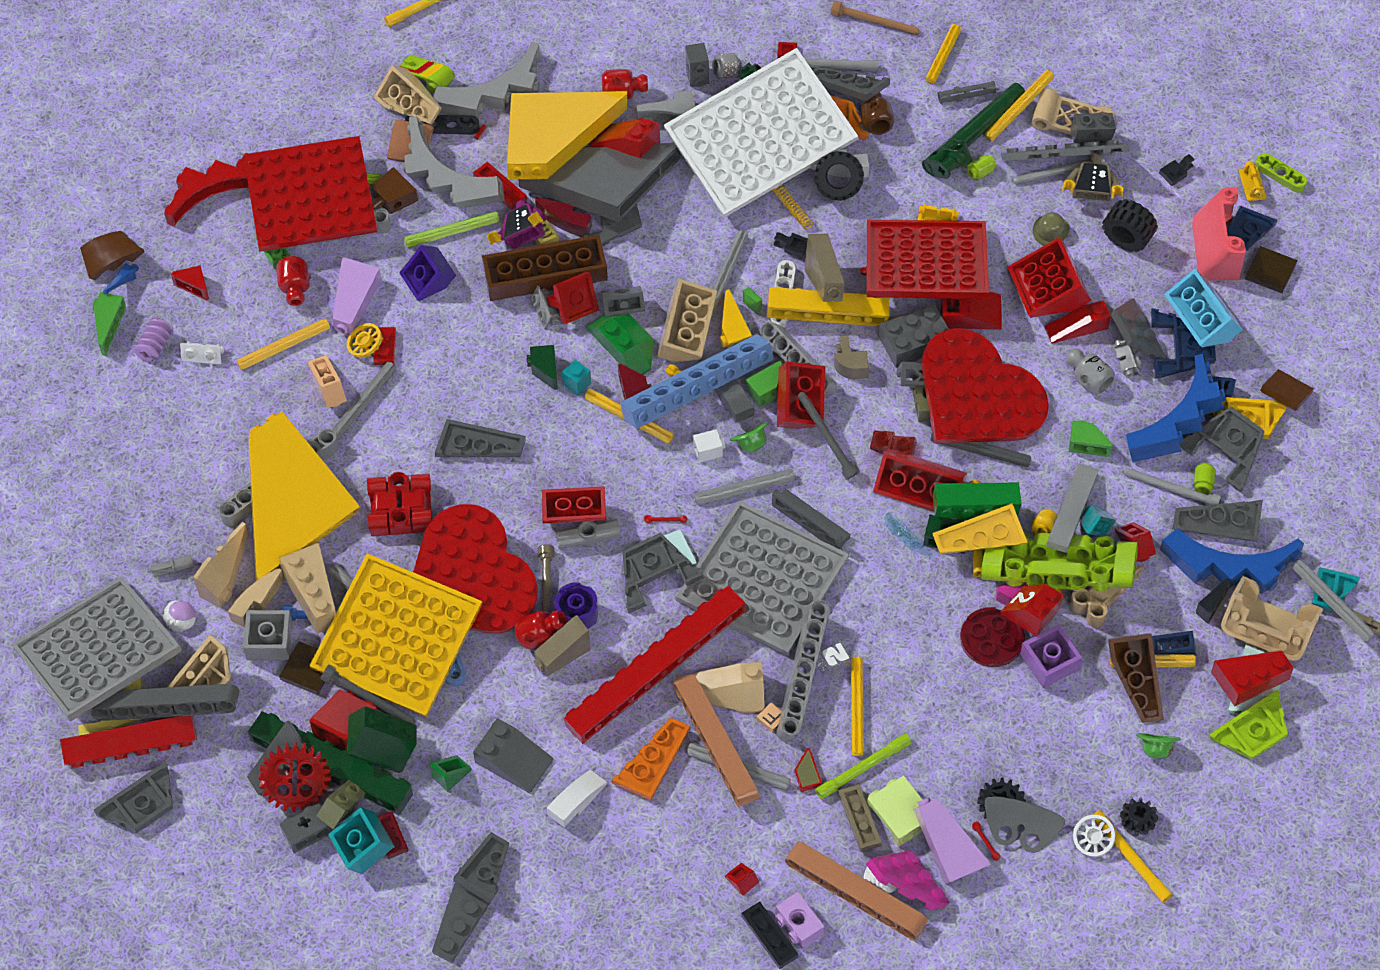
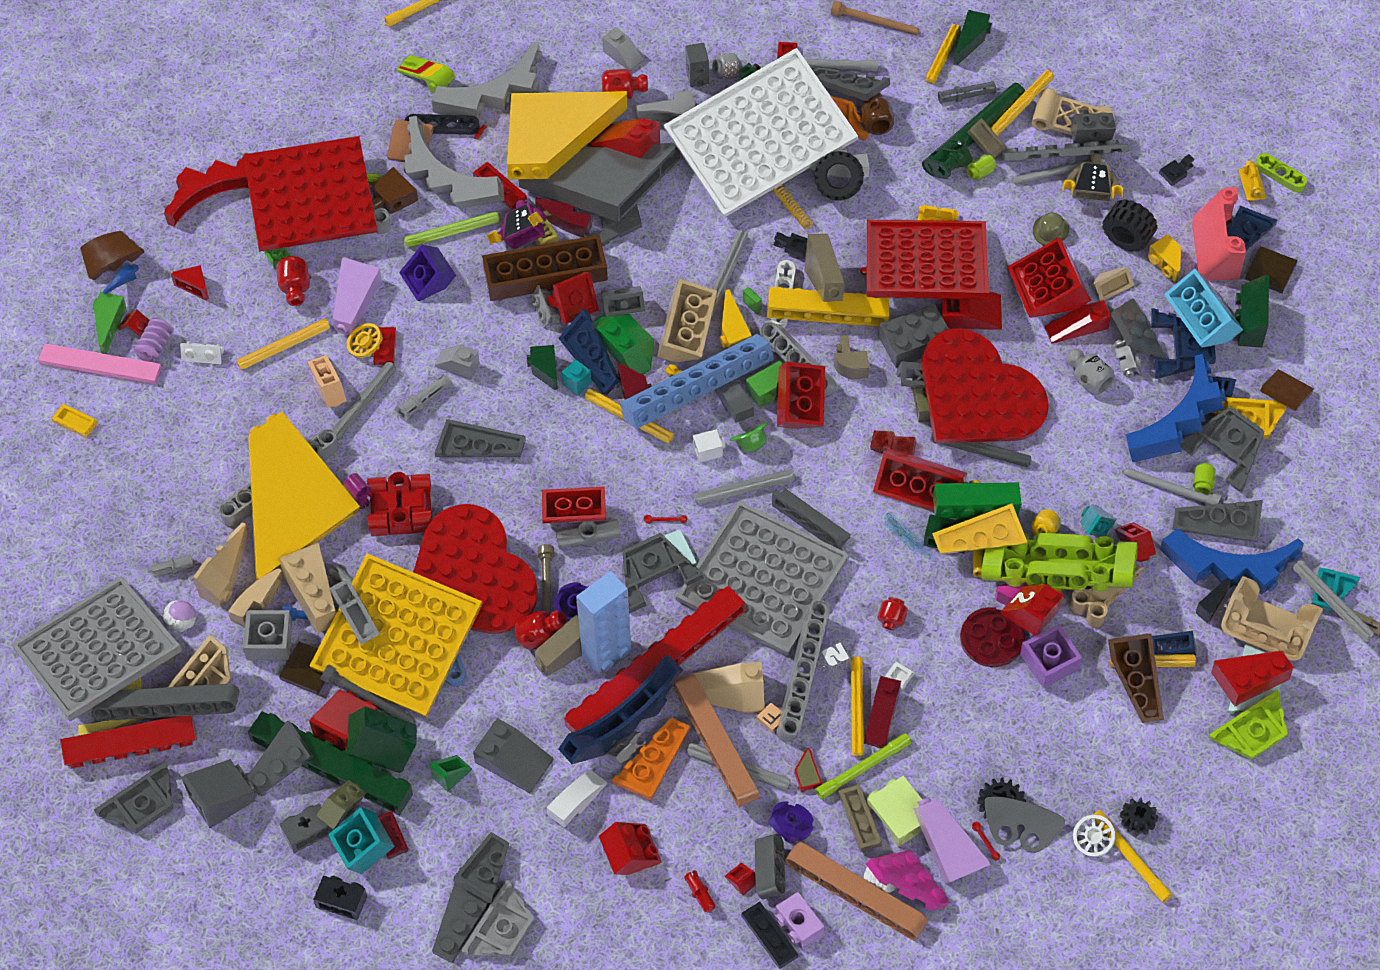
red gear [258,742,331,812] -> none
tan wedge [374,65,442,124] -> none
dark grey piece [798,392,860,480] -> none
light grey tile [1046,464,1099,553] -> none
bright green slope [1068,420,1112,457] -> none
bright green hat [1136,733,1181,758] -> none
none -> bright pink tile [38,343,162,384]
none -> yellow tile [52,404,98,438]
none -> red bracket [117,309,150,338]
none -> dark grey slope [181,759,256,828]
none -> black brick [313,875,367,921]
none -> light grey slope [329,578,380,644]
none -> magenta pin [344,473,371,509]
none -> light grey pin [395,374,452,421]
none -> light grey slope [435,345,480,380]
none -> light grey wing [461,880,535,958]
none -> dark blue wing [558,309,620,395]
none -> dark blue arch [558,655,683,764]
none -> light blue brick [576,571,632,675]
none -> red slope [599,822,662,875]
none -> light grey slope [602,27,644,71]
none -> light grey plate [606,731,647,764]
none -> red axle [684,870,716,913]
none -> dark grey beam [755,833,786,900]
none -> dark purple plate [768,801,814,844]
none -> dark red slope [864,676,901,748]
none -> red head [877,597,908,630]
none -> white tile [885,662,914,691]
none -> dark green slope [954,10,993,65]
none -> dark tan tile [967,118,1007,159]
none -> tan slope [1093,267,1134,301]
none -> yellow slope [1148,234,1181,282]
none -> dark green slope [1235,275,1269,348]

